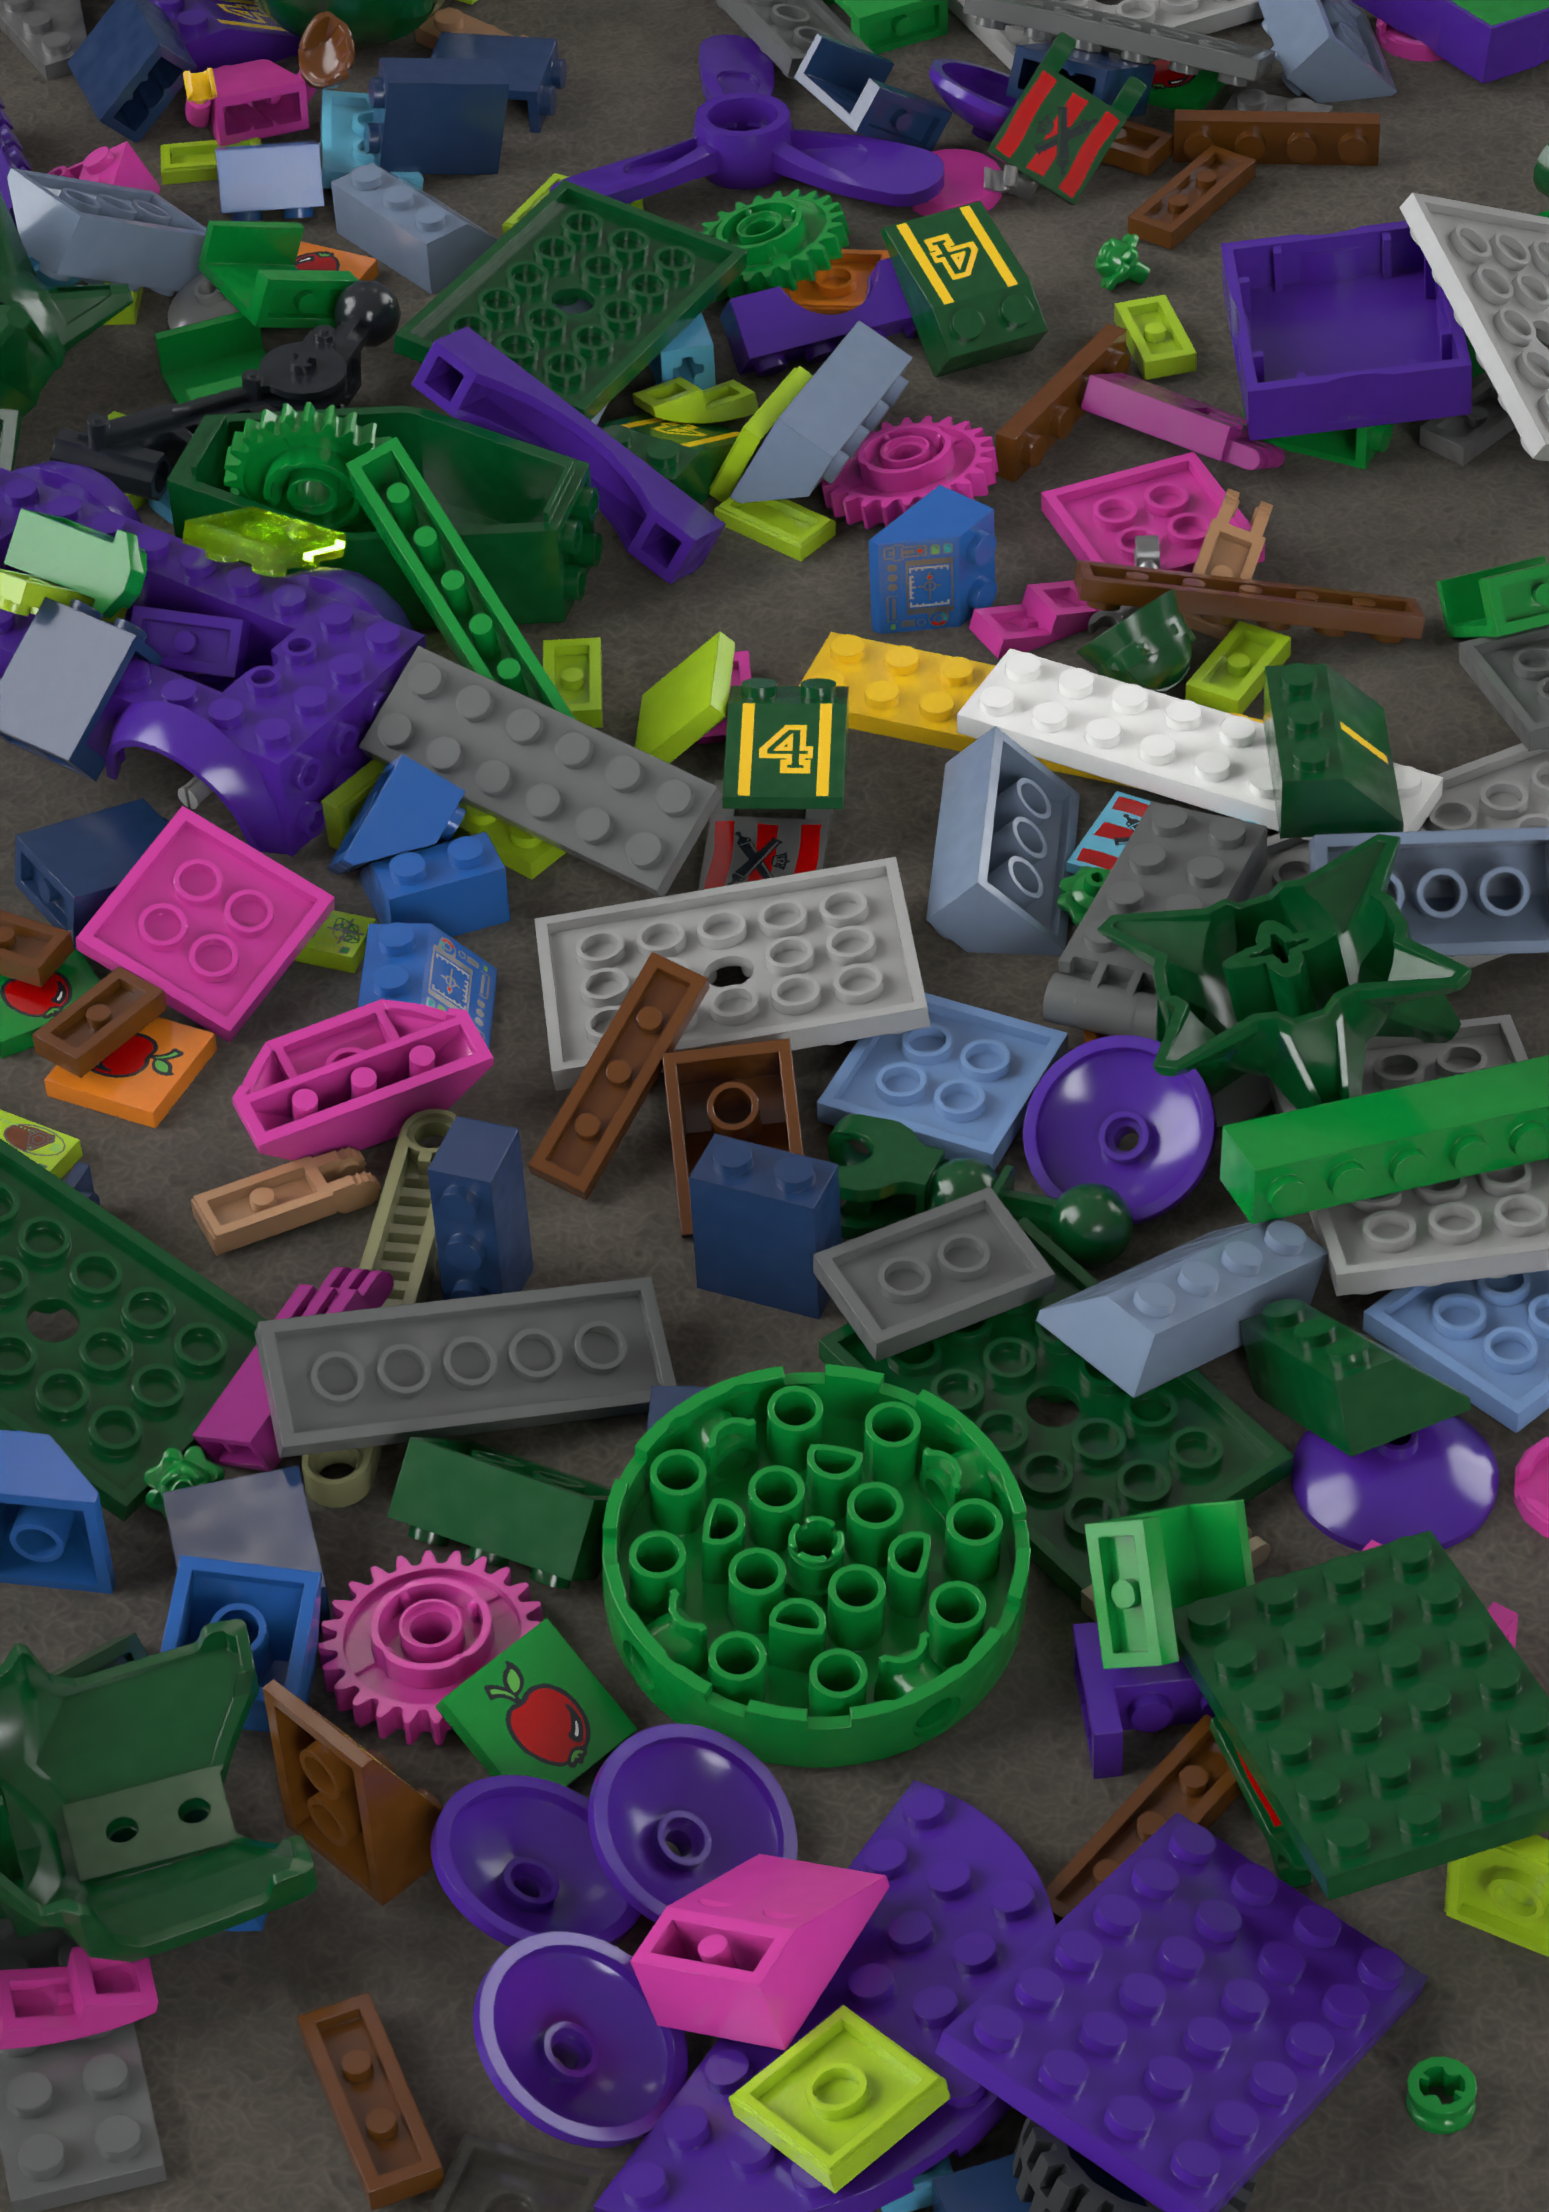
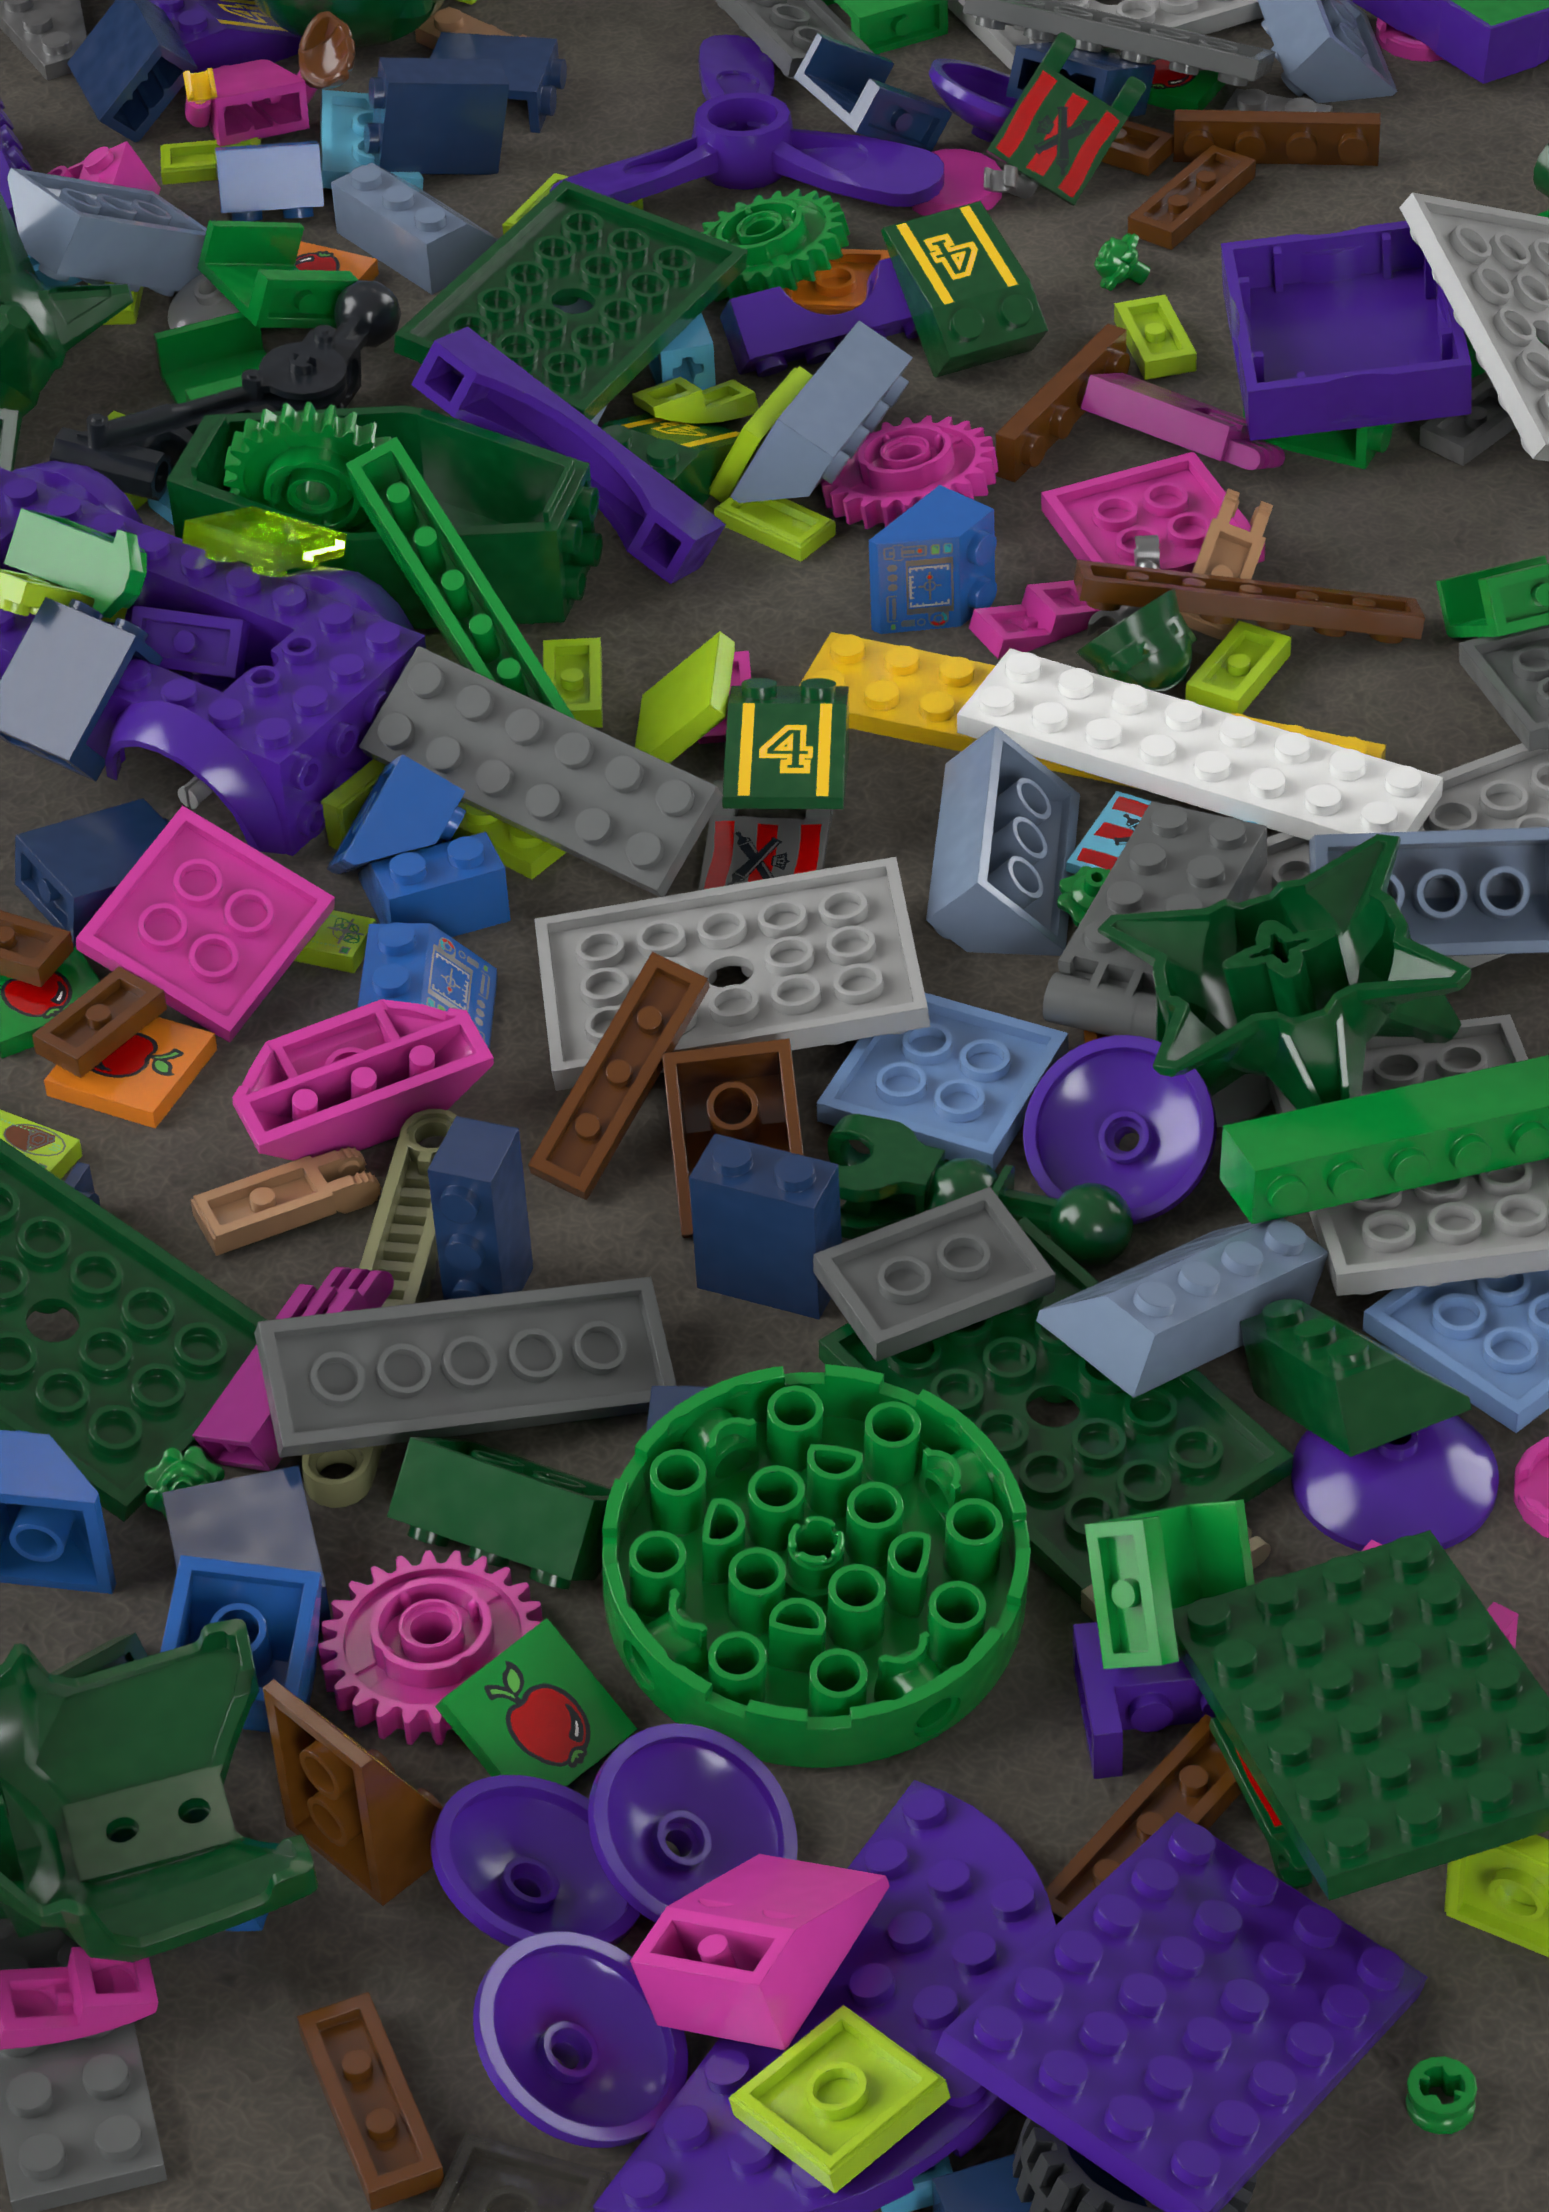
dark green slope [1263,663,1404,839] -> none

